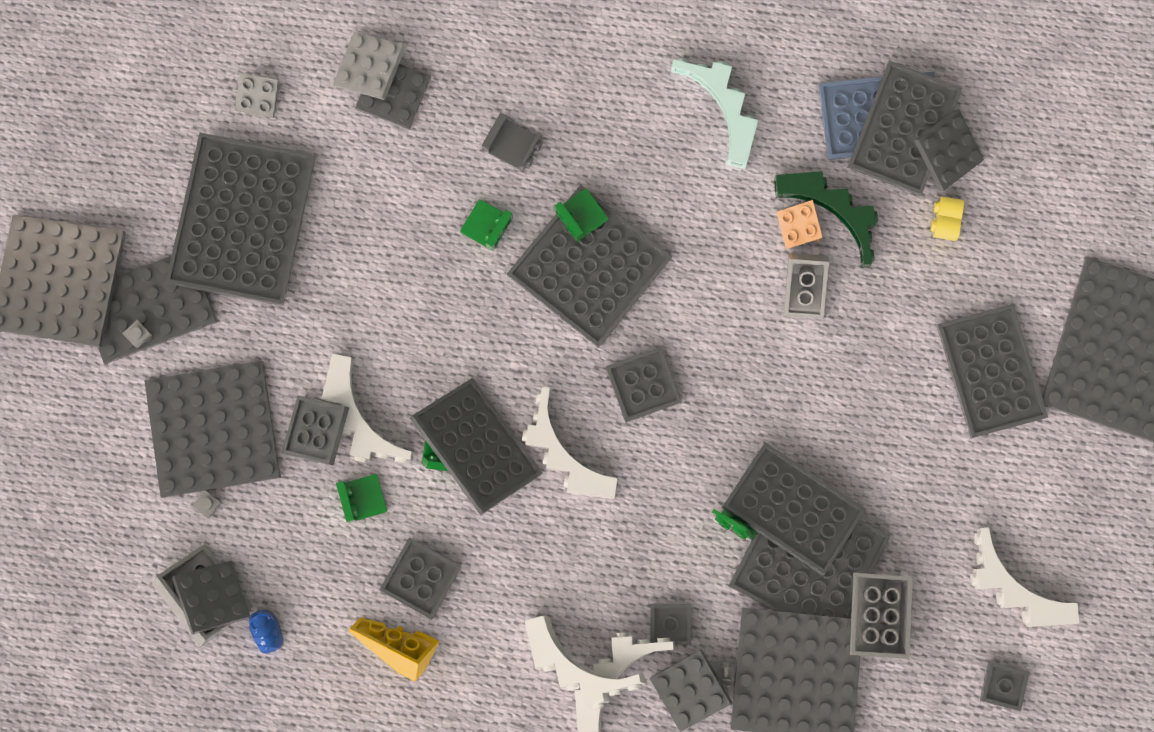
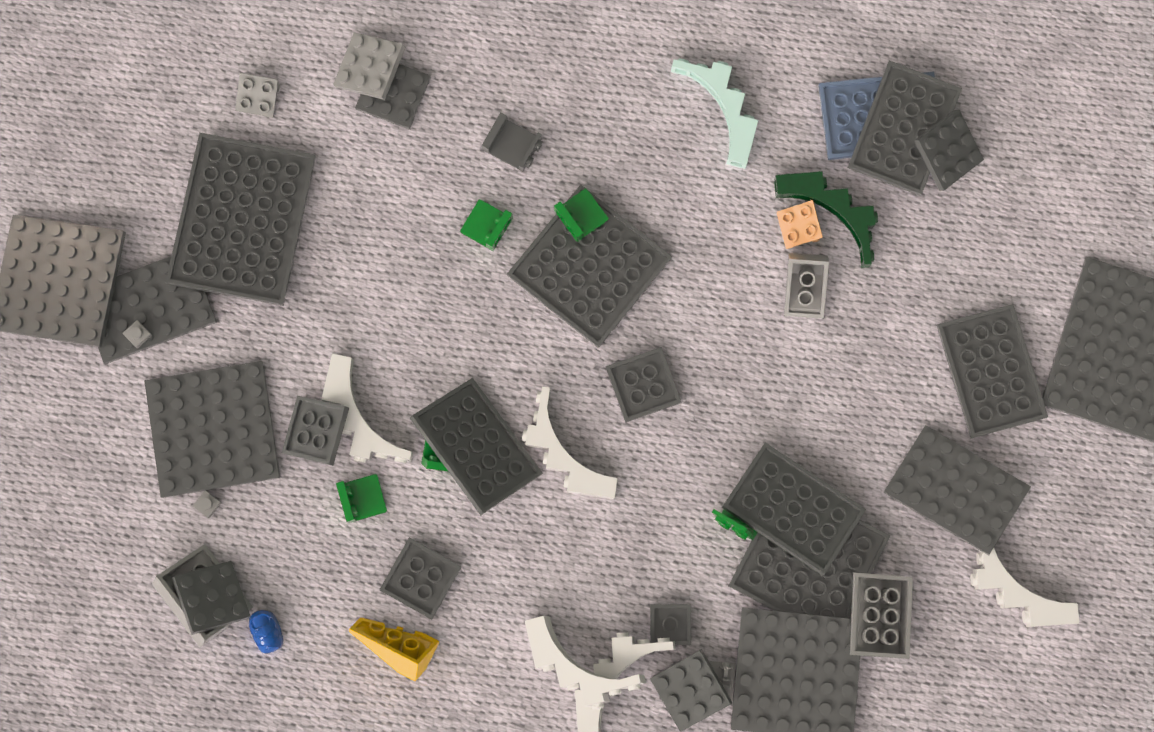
light yellow brick [930,196,964,241] -> none
dark grey plate [980,661,1030,711] -> none
none -> dark grey plate [884,425,1031,556]

